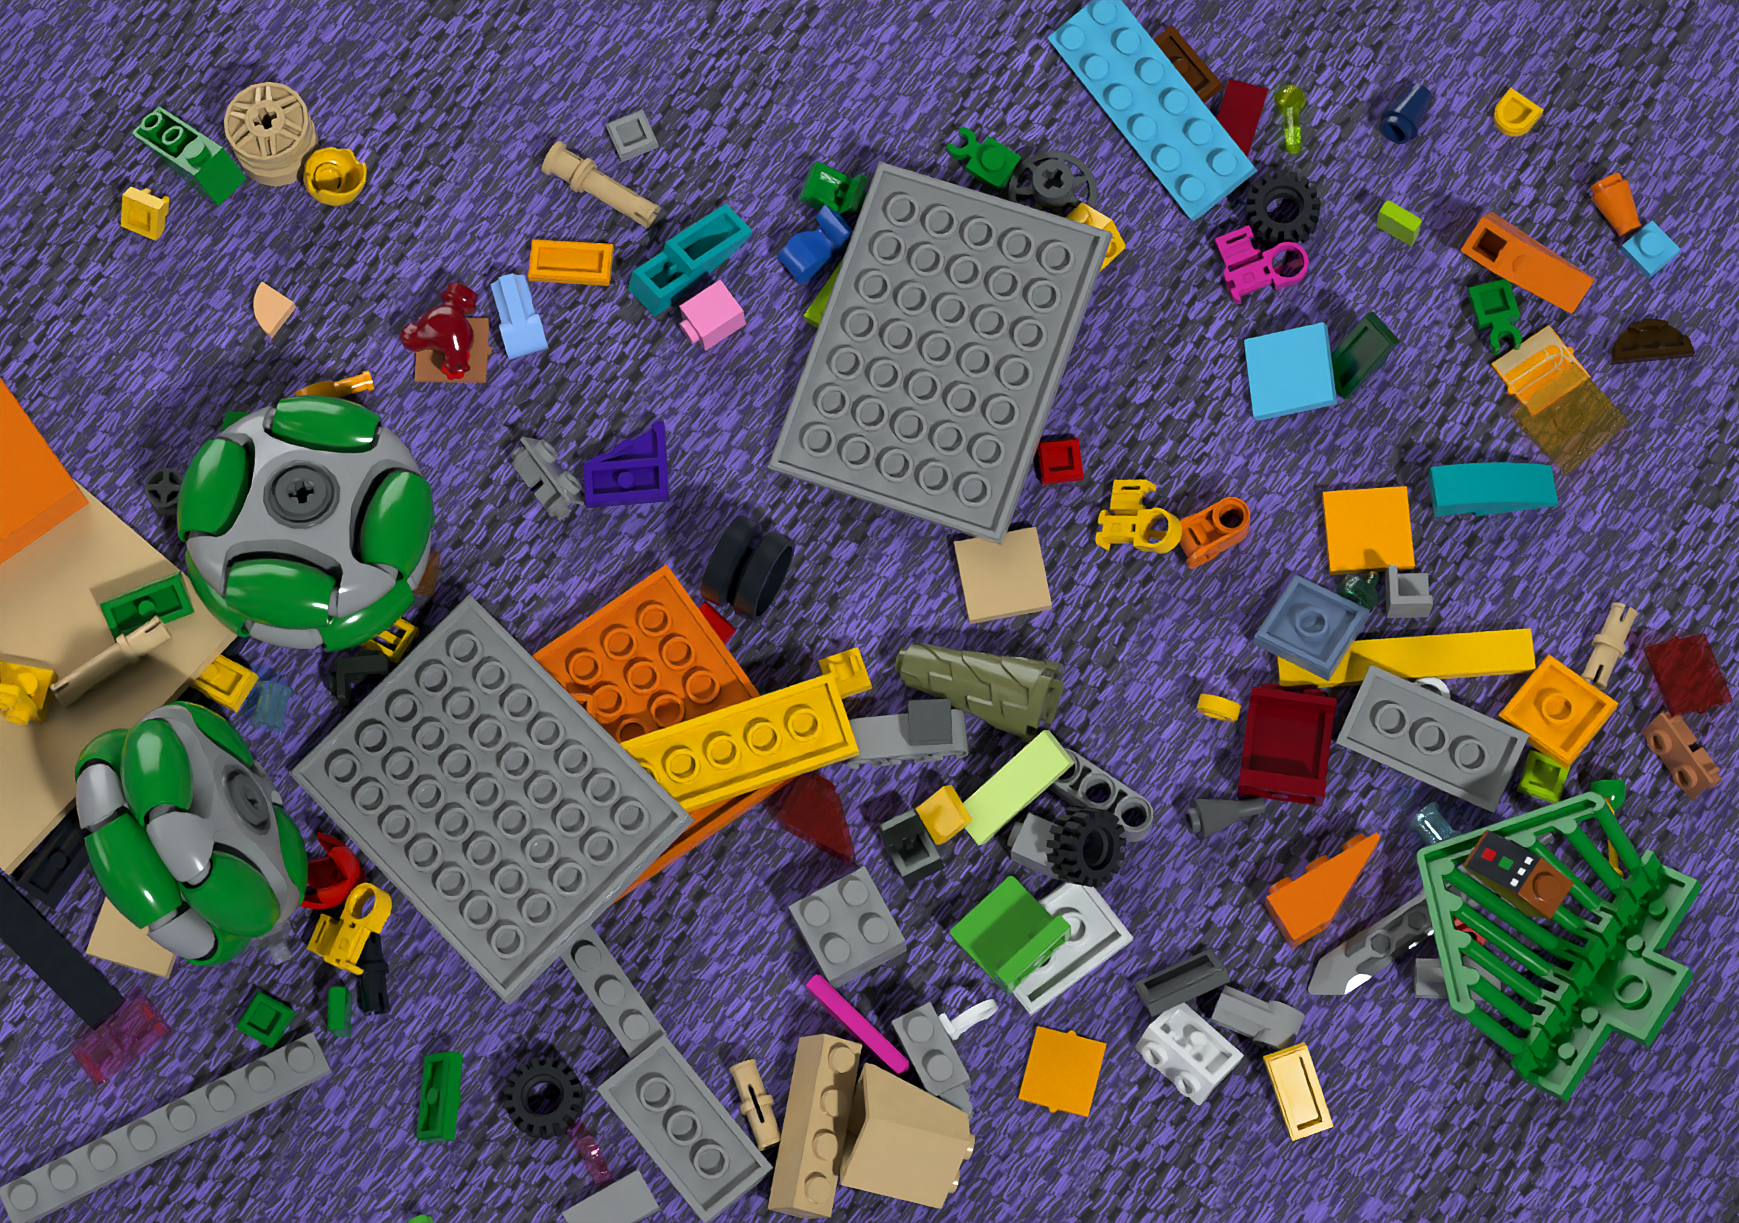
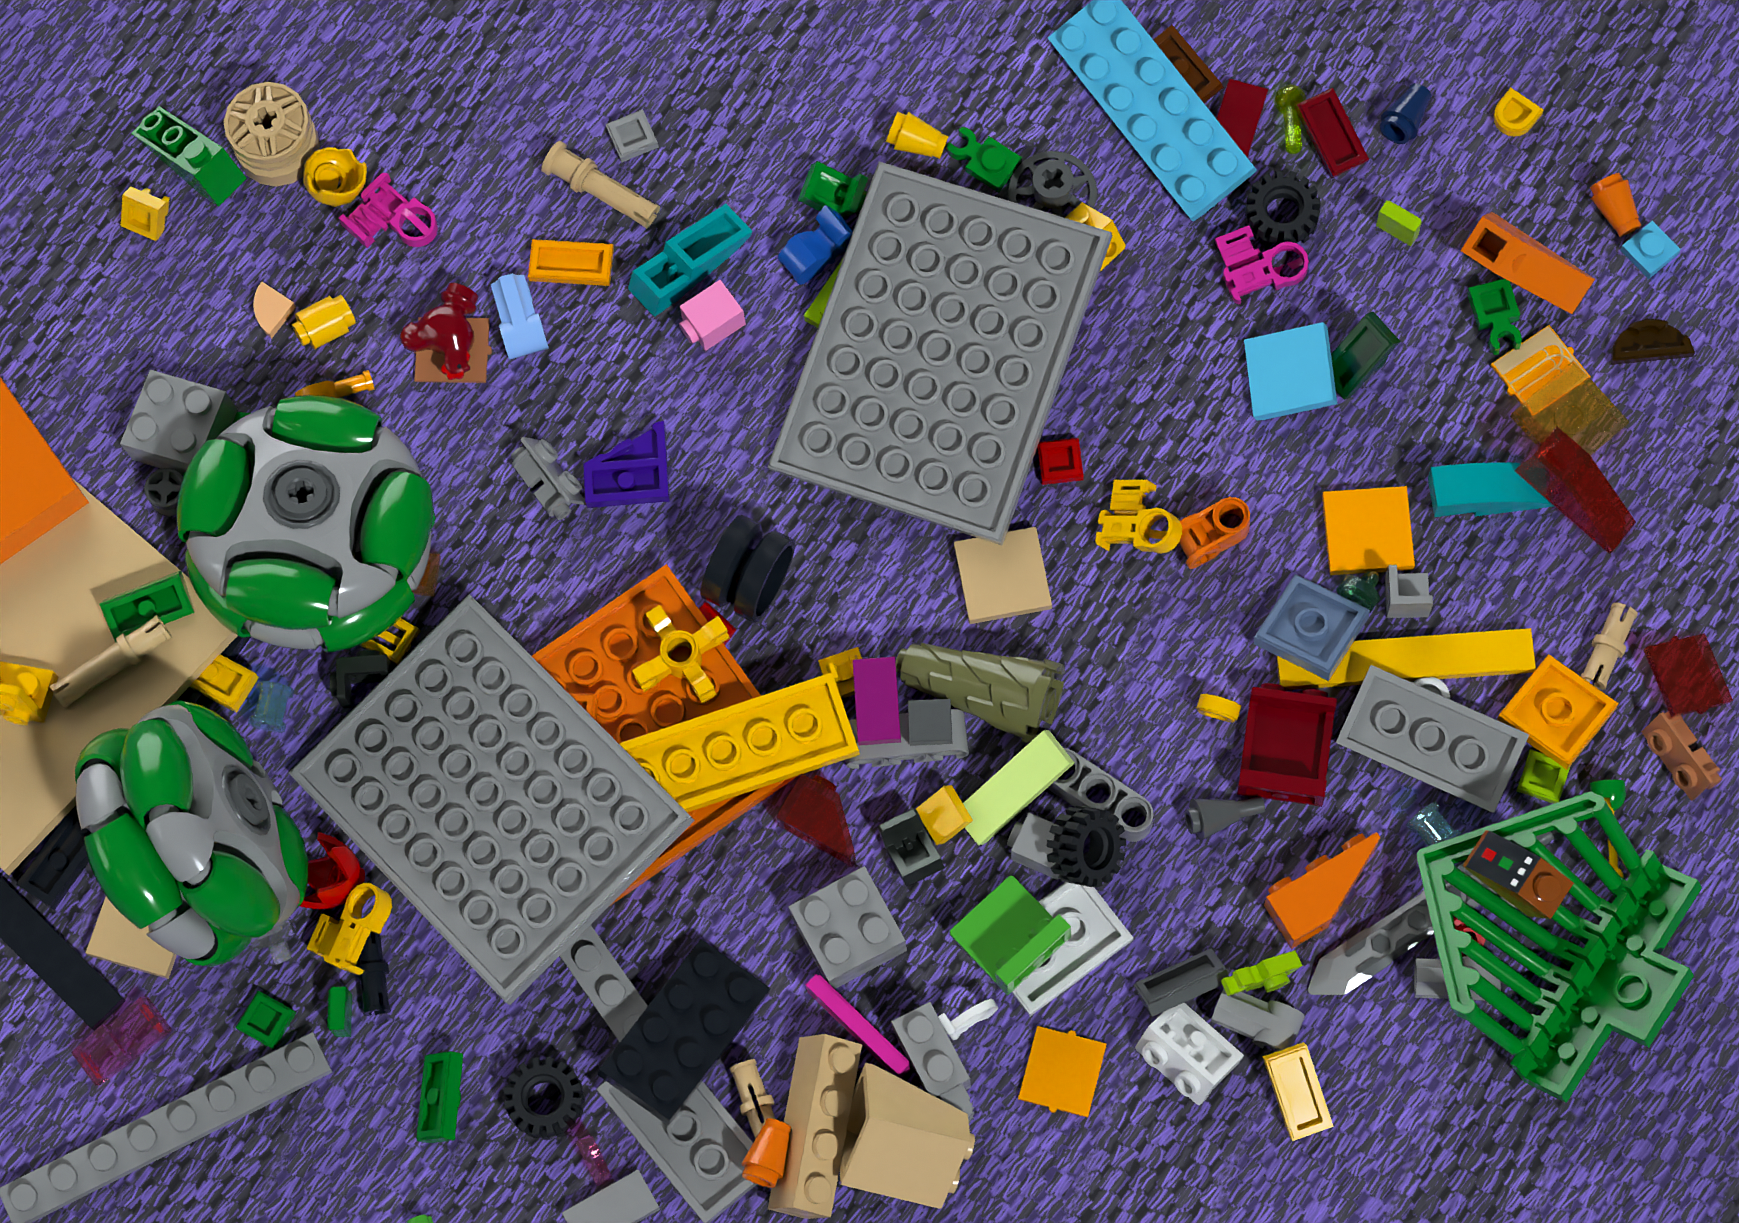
none -> light grey brick [120,370,238,476]
none -> yellow brick [292,294,356,350]
none -> dark pink piece [339,173,438,248]
none -> black plate [598,939,771,1126]
none -> yellow pin [632,605,730,704]
none -> orange cone [741,1118,791,1188]
none -> magenta tile [853,657,901,746]
none -> yellow cone [886,111,949,159]
none -> lime plate [1221,950,1302,996]
none -> dark red tile [1295,88,1369,179]
none -> clear red slope [1514,426,1636,554]

